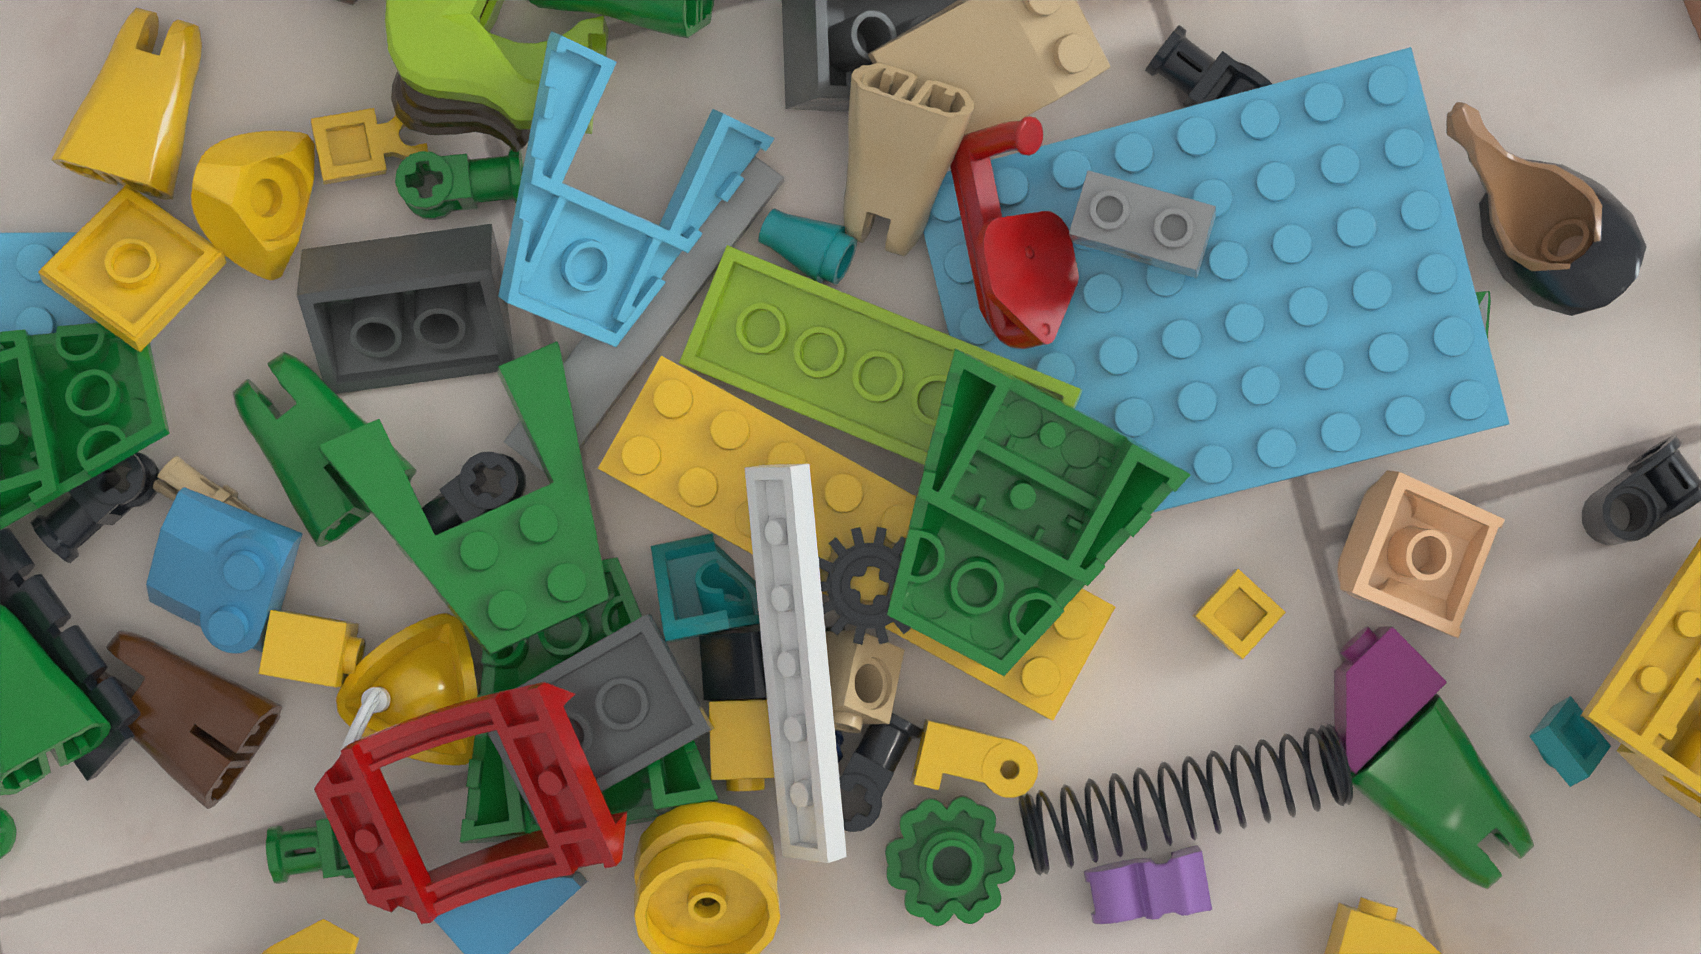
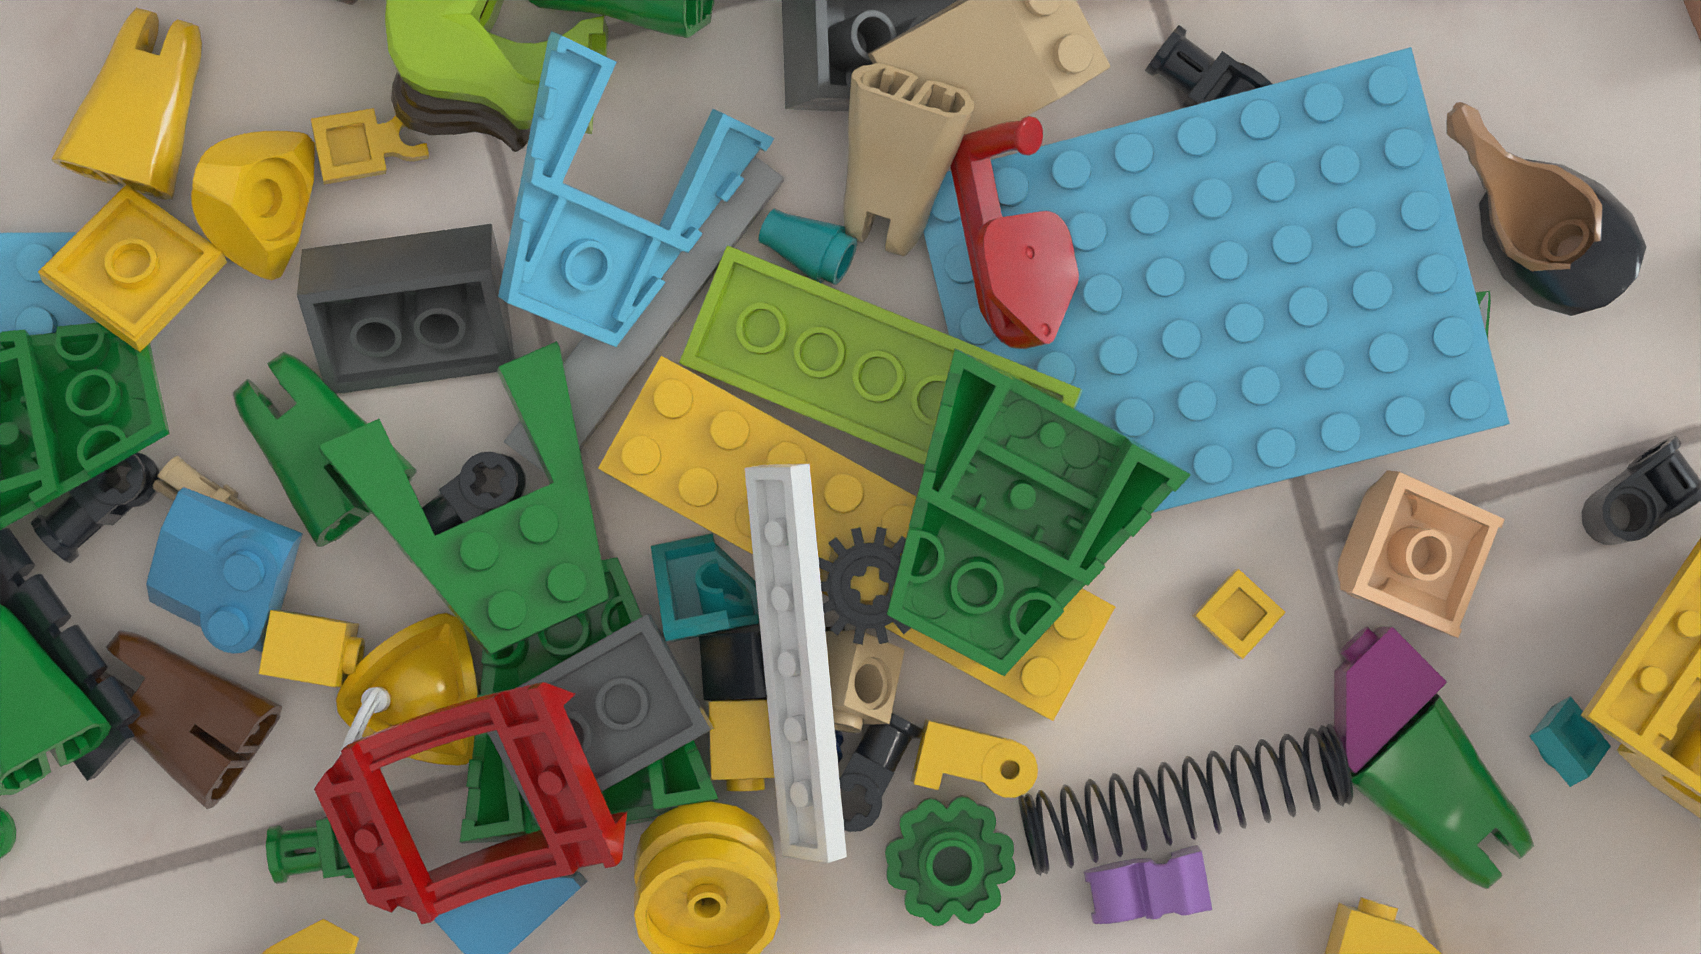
green connector [395,149,523,220] -> none
light grey brick [1069,170,1216,278] -> none

